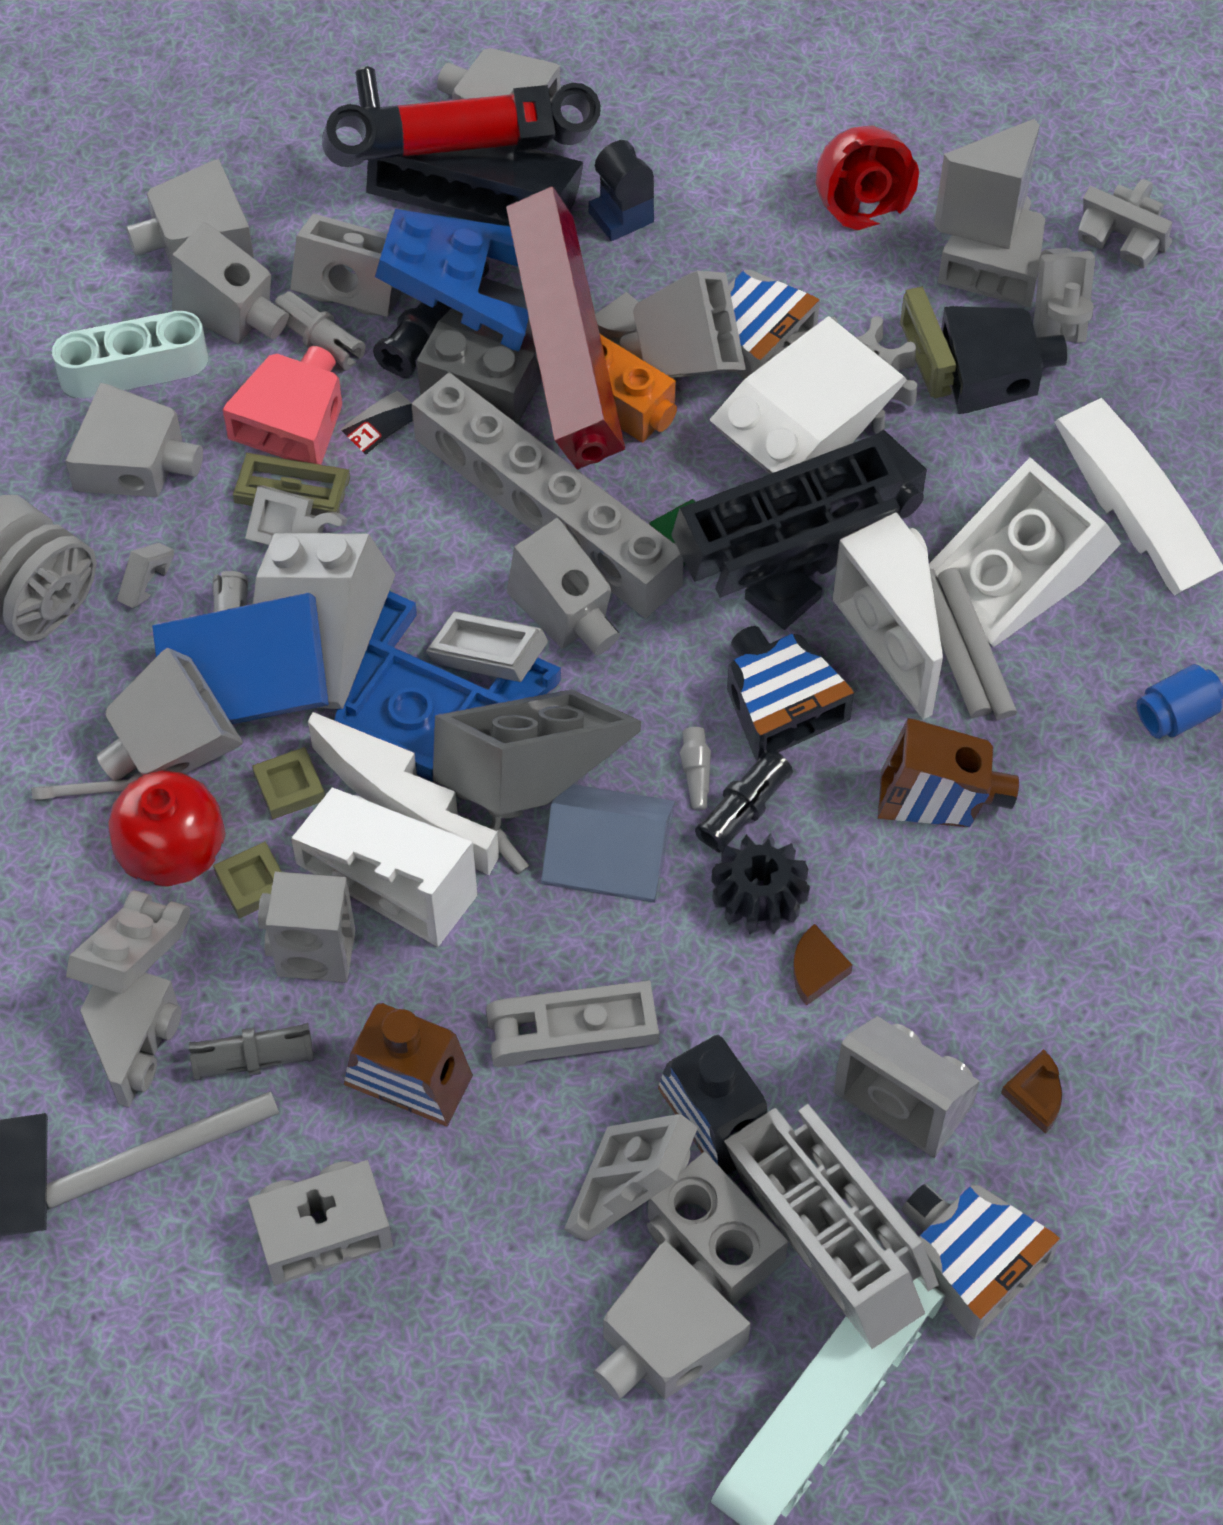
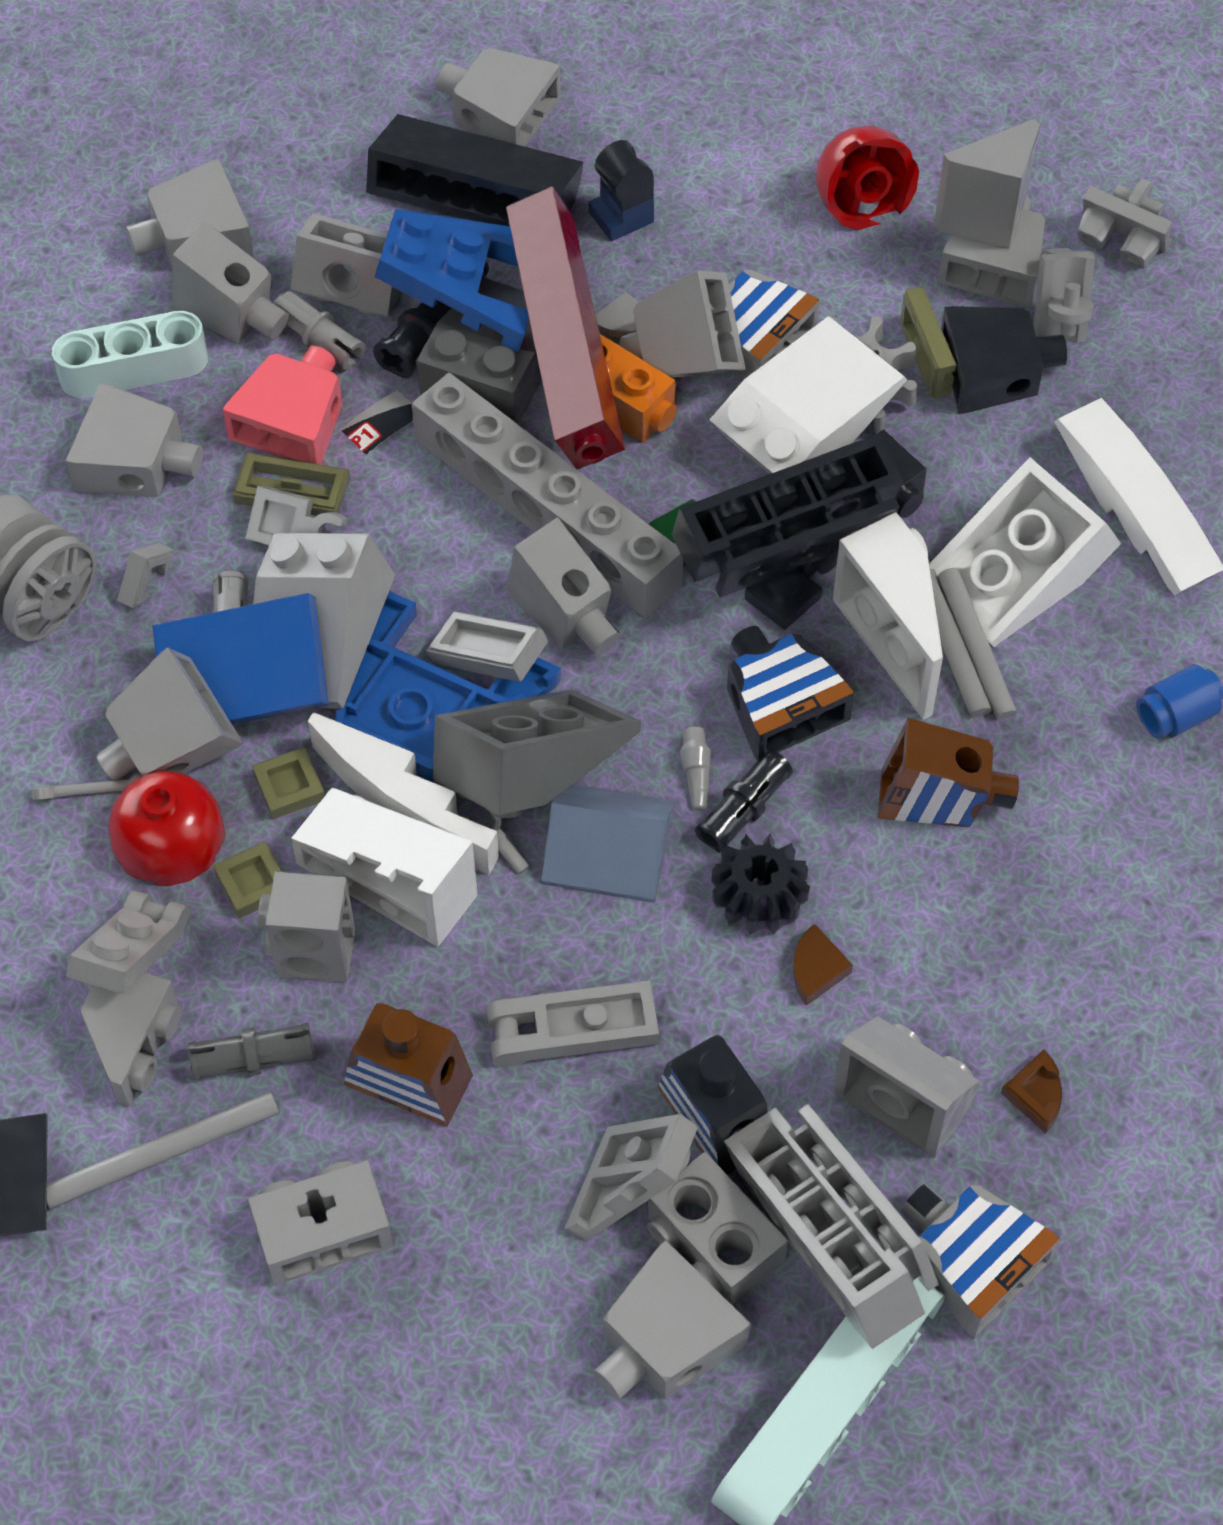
piece [322,66,601,167] -> none

